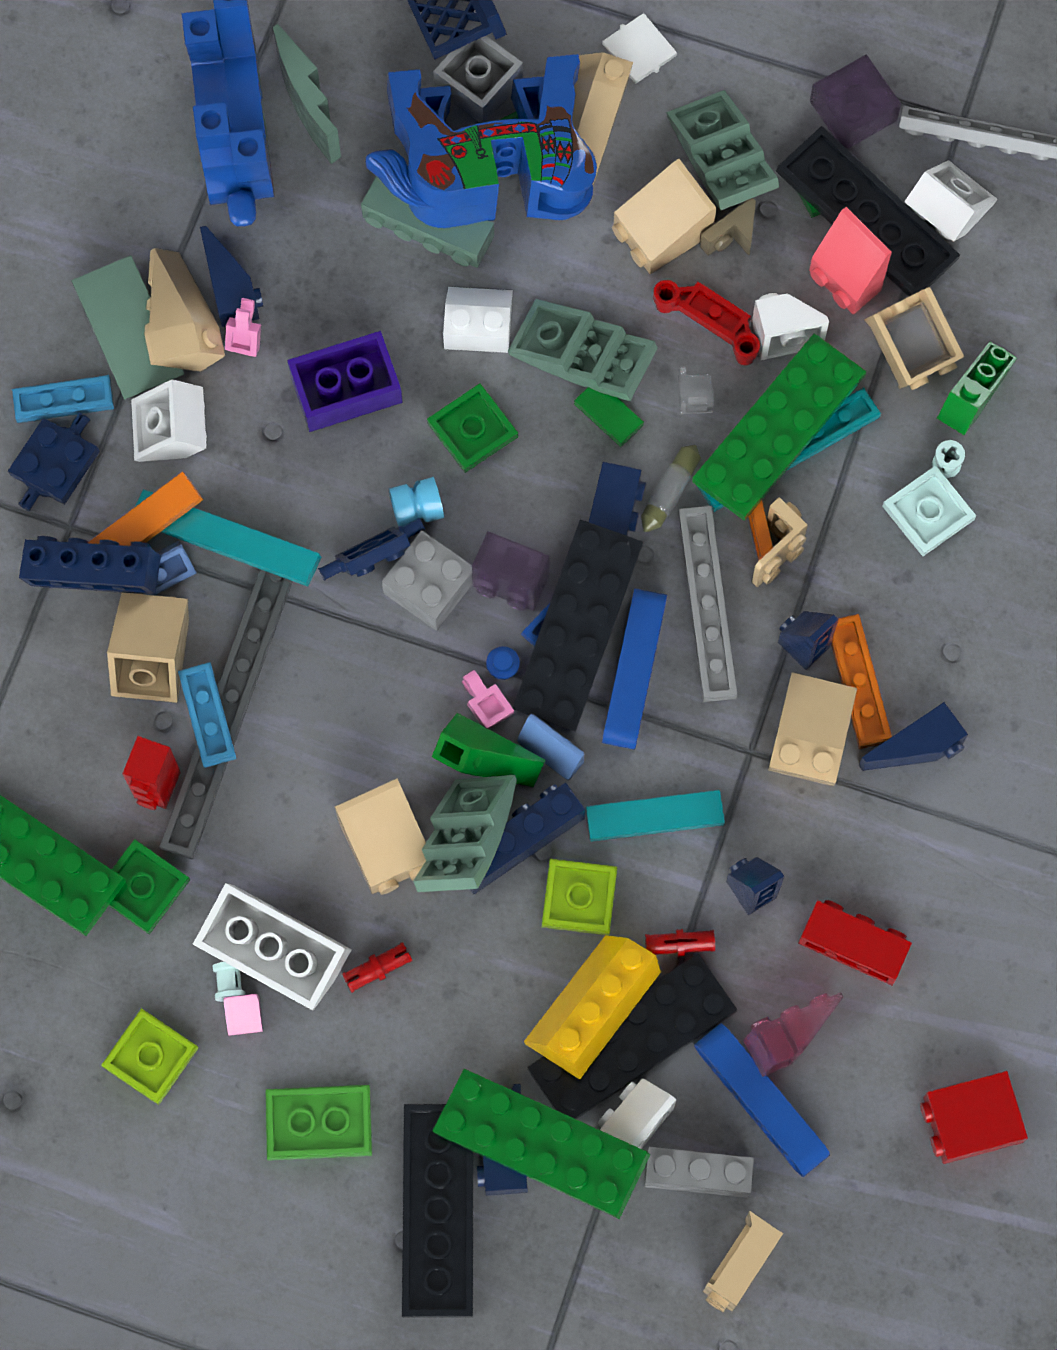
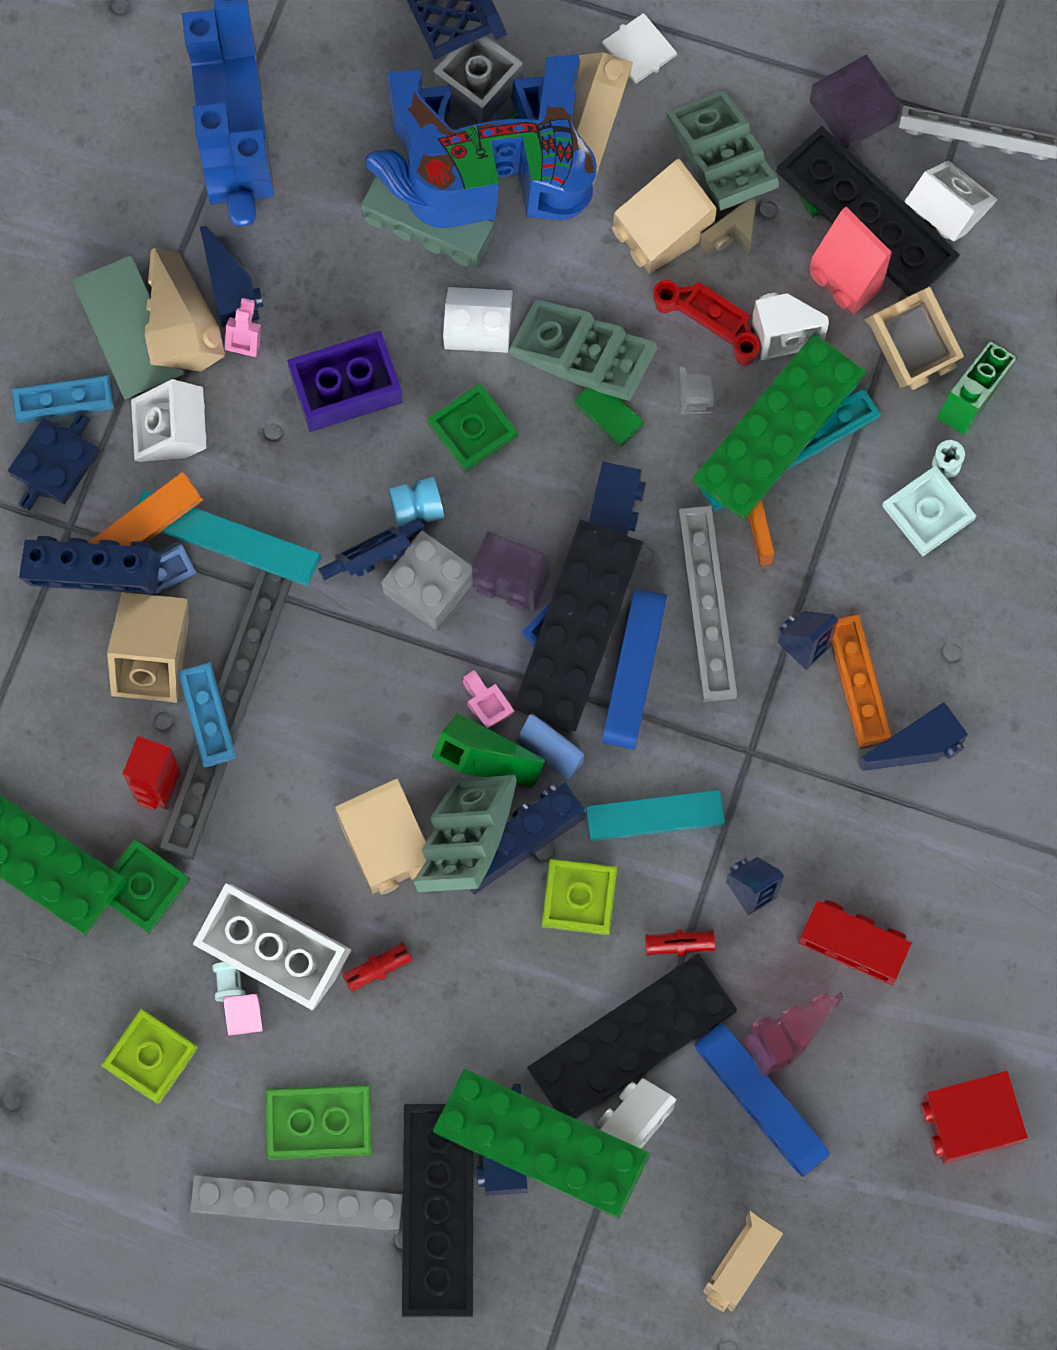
sand green slope [273,24,341,164] -> none
blue plate [486,646,520,680] -> none
yellow slope [524,935,661,1079] -> none
piece [641,445,701,532] -> none
light grey brick [644,1147,754,1198] -> none
tan bracket [752,497,808,587] -> none
tan slope [768,672,857,786] -> none
none -> light grey plate [190,1176,403,1231]

